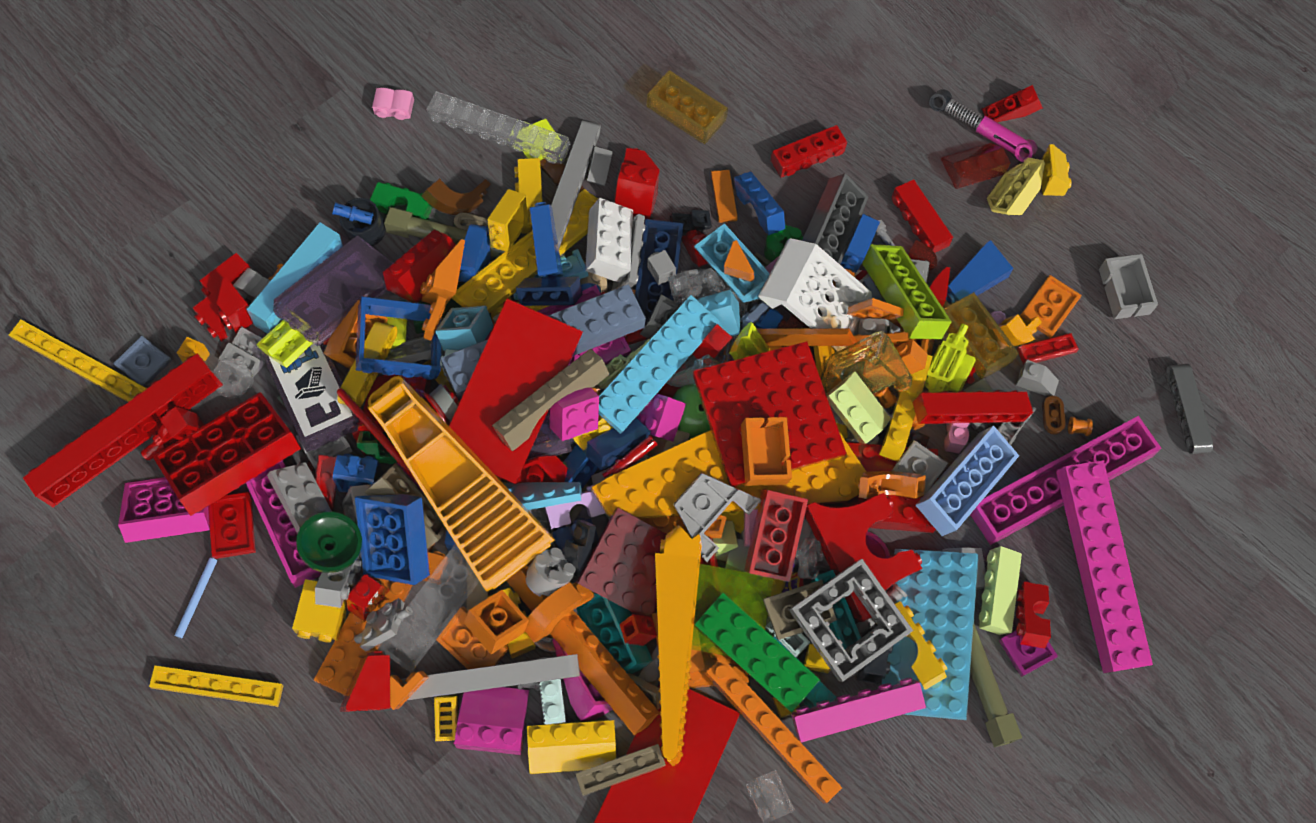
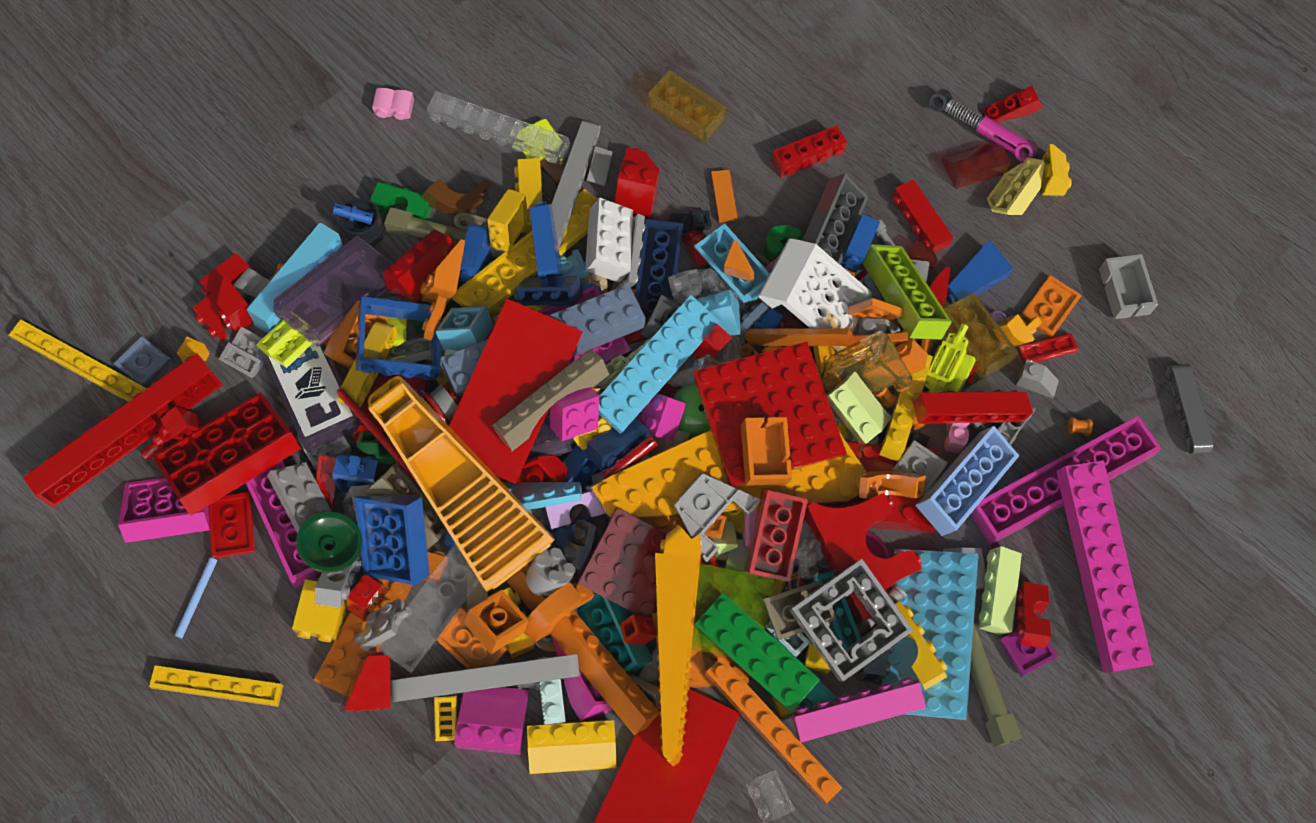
clear plate [213,358,254,399] -> none
orange slope [390,671,429,710] -> none
dark tan plate [575,744,666,796] -> none
light grey brick [647,250,676,285] -> none
neon yellow slope [729,322,770,360] -> none
blue arch [734,171,785,235] -> none
reddish brown plate [1042,396,1065,435] -> none

